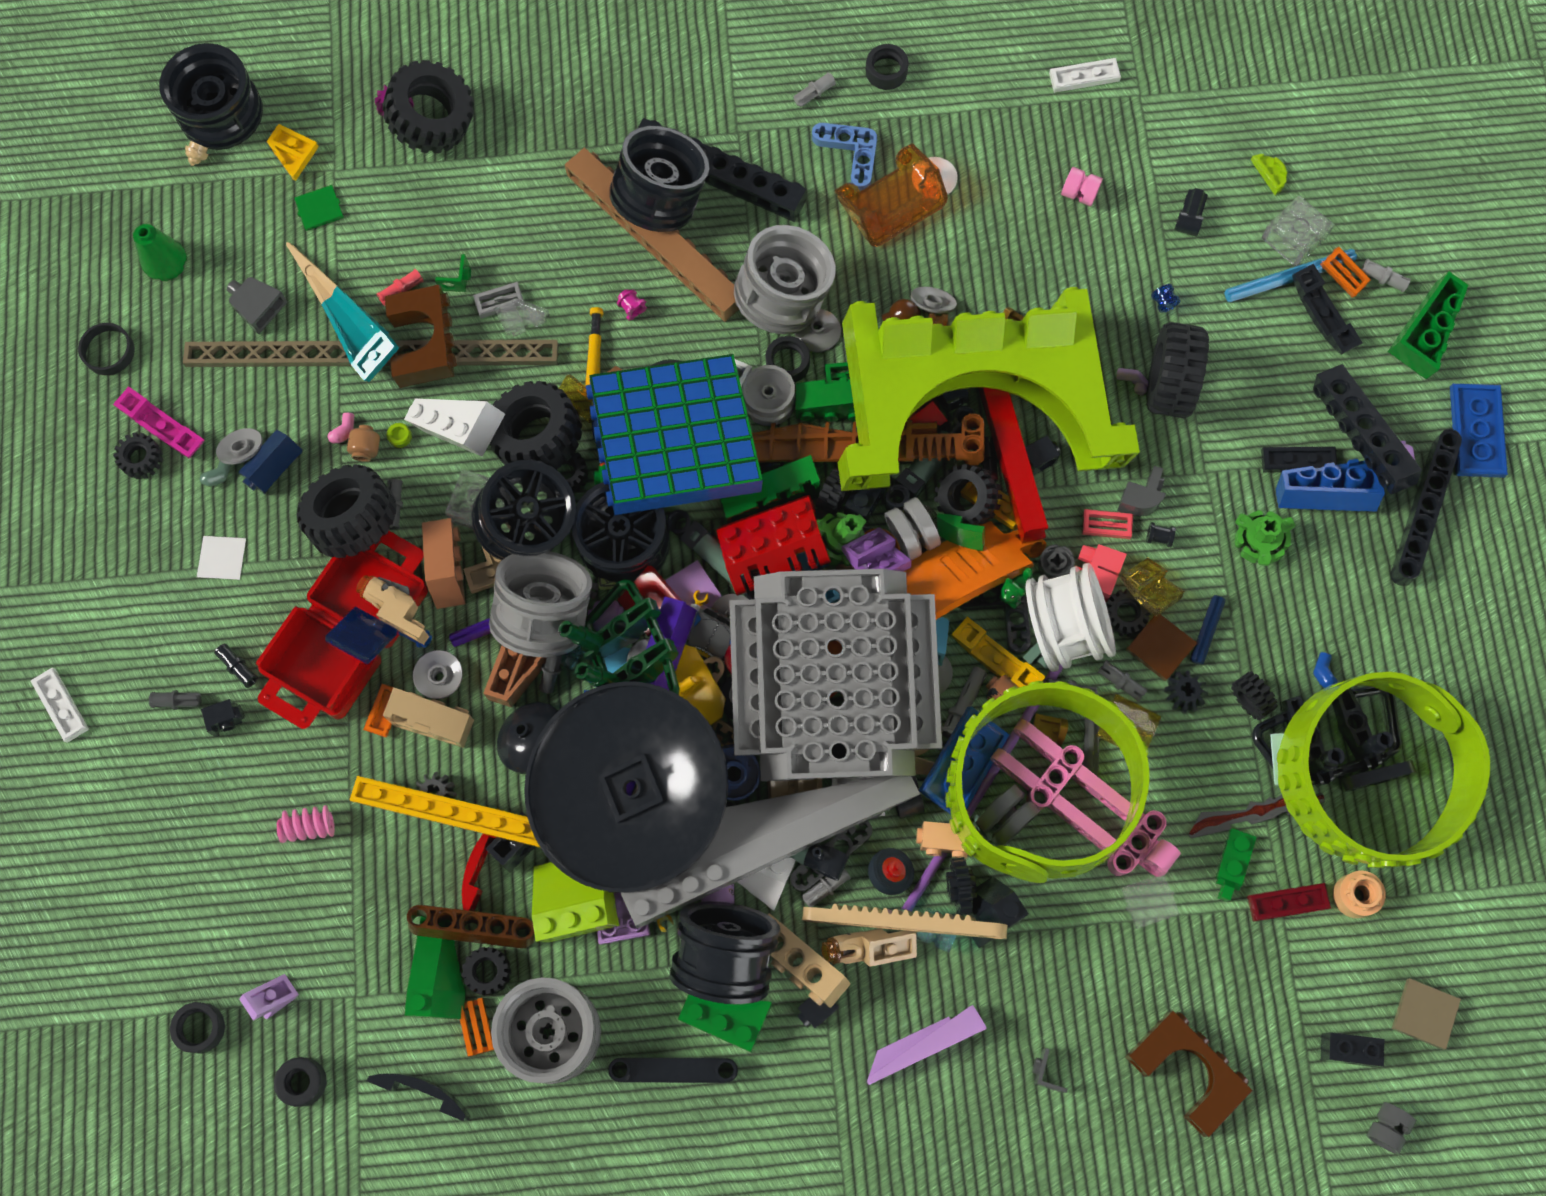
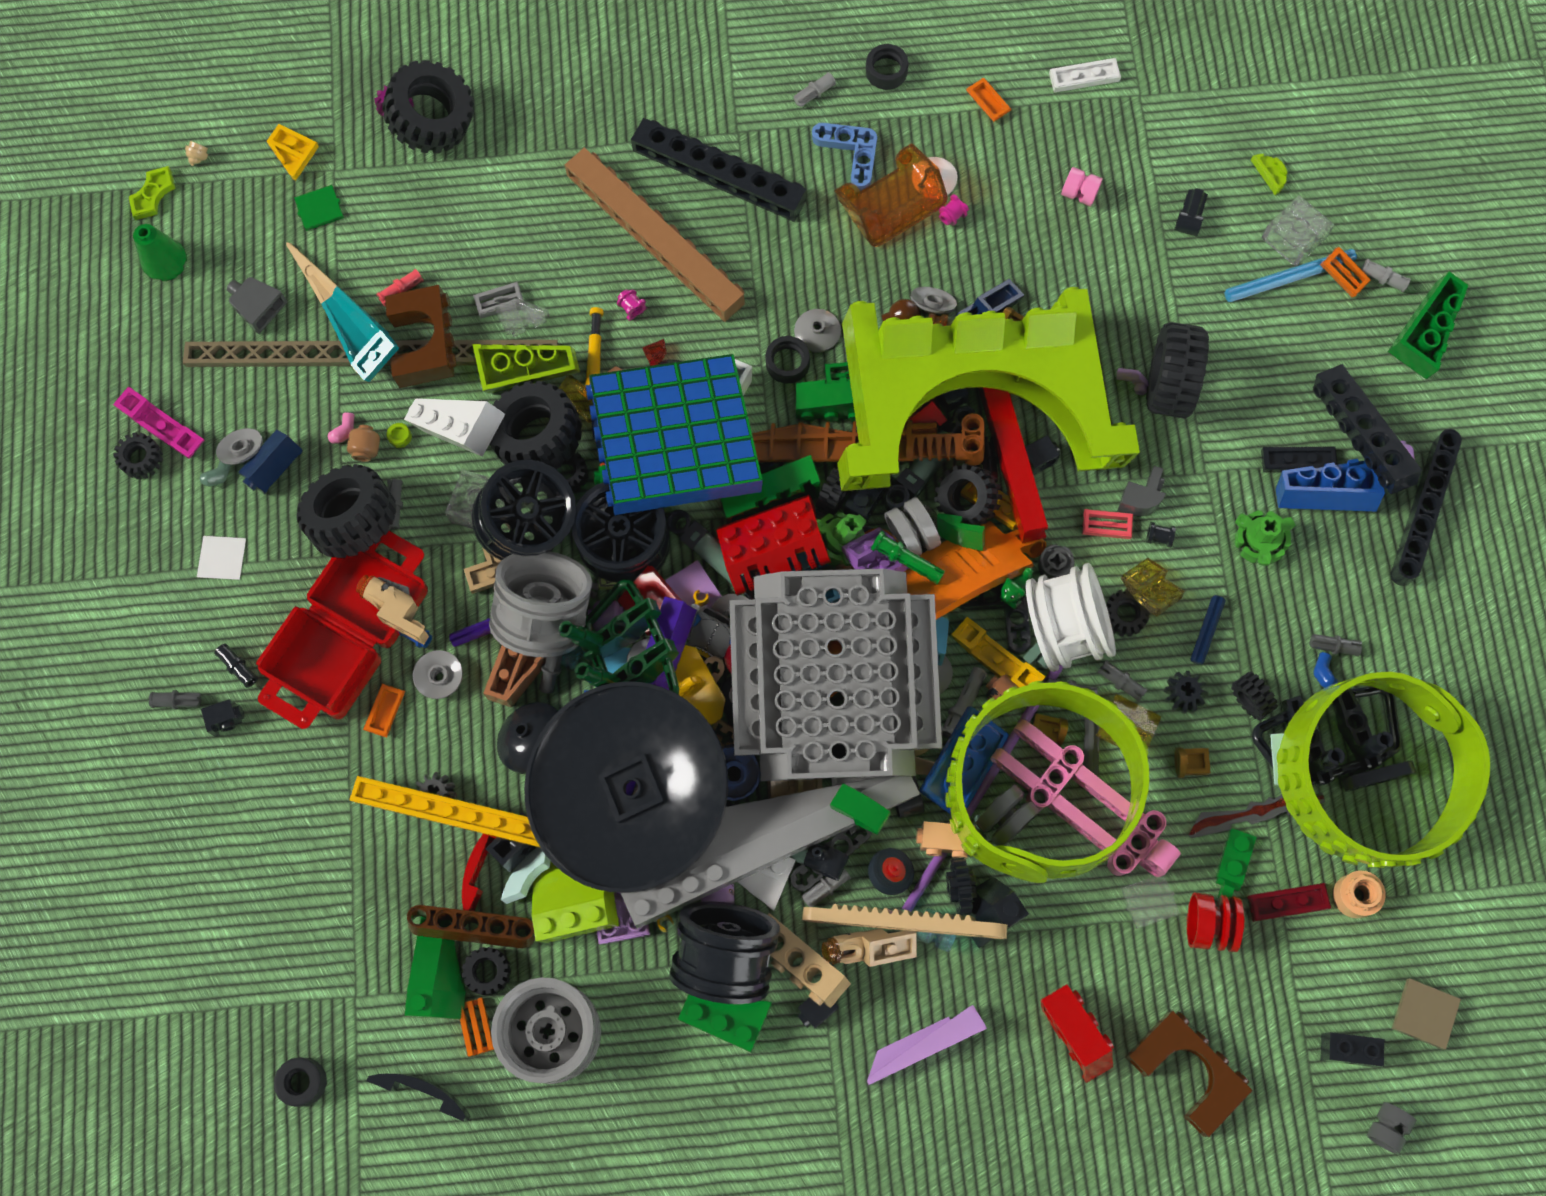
white tile [31,668,89,743] -> none
black tyre [78,323,135,376] -> none
black wheel [159,43,263,150] -> none
black tyre [169,1002,225,1054] -> none
lavender slope [239,974,299,1021] -> none
bright pink piece [276,805,335,843] -> none
clear blue tile [325,606,397,665] -> none
tan wedge [383,687,474,748] -> none
nougat wedge [422,518,466,609] -> none
green bracket [435,254,471,292] -> none
black piece [608,1058,738,1083] -> none
black wheel [609,126,709,232] -> none
light grey wheel [734,225,836,334] -> none
light grey wheel [742,365,795,426] -> none
dark grey bracket [1032,1048,1068,1093] -> none
coral hips [1075,544,1127,602] -> none
reddish brown tile [1126,612,1197,682] -> none
clear blue wheel [1151,284,1181,313] -> none
black slope [1292,264,1363,355] -> none
blue tile [1450,383,1508,478] -> none
none -> lime tile [129,166,176,220]
none -> lime wedge [472,344,580,394]
none -> light aqua tile [501,847,551,904]
none -> clear red tile [642,339,667,366]
none -> green slope [830,783,891,835]
none -> green pin [870,530,945,585]
none -> dark pink brick [939,194,969,226]
none -> dark blue slope [956,279,1024,316]
none -> orange tile [966,78,1012,122]
none -> red wedge [1040,984,1114,1083]
none -> pearl gold tile [1175,747,1211,778]
none -> red wheel [1187,892,1245,952]
none -> dark grey axle [1309,634,1362,657]

